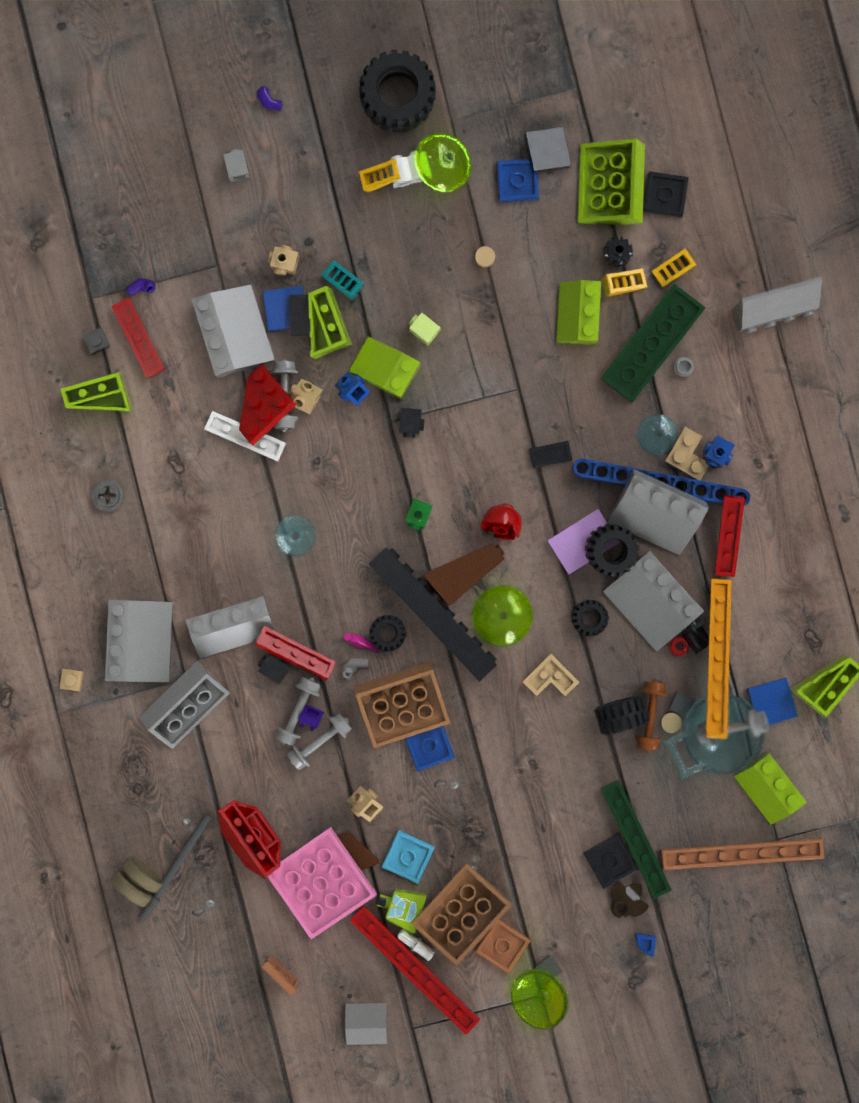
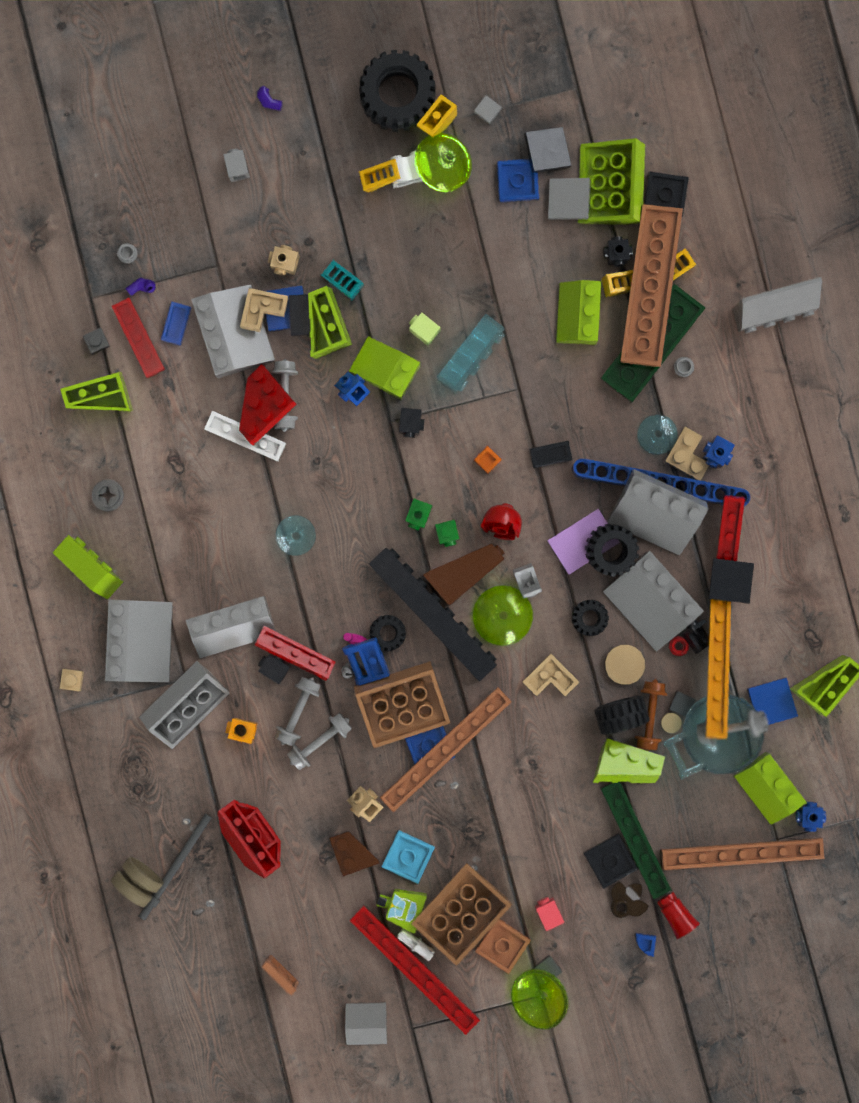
bright pink plate [268,827,377,939] -> none
tan brick [289,379,323,415] -> none
dark purple tile [298,704,324,732] -> none
tan tile [475,246,495,268] -> none
none -> lime wedge [52,535,124,600]
none -> light grey plate [117,243,138,264]
none -> blue tile [161,301,191,346]
none -> light orange brick [225,718,258,744]
none -> tan plate [240,288,288,332]
none -> blue plate [342,637,390,686]
none -> nougat tile [380,687,512,813]
none -> yellow slope [417,95,457,137]
none -> green brick [435,520,460,547]
none -> clear light blue brick [437,314,505,394]
none -> light grey tile [474,95,502,124]
none -> orange tile [474,446,502,474]
none -> light grey bracket [513,563,542,598]
none -> coral brick [535,897,565,931]
none -> light grey tile [548,178,590,220]
none -> lime wedge [593,738,665,783]
none -> tan tile [605,645,645,685]
none -> nougat plate [621,204,683,367]
none -> red plant [657,892,700,939]
none -> black tile [708,558,754,604]
none -> blue brick [795,802,826,831]

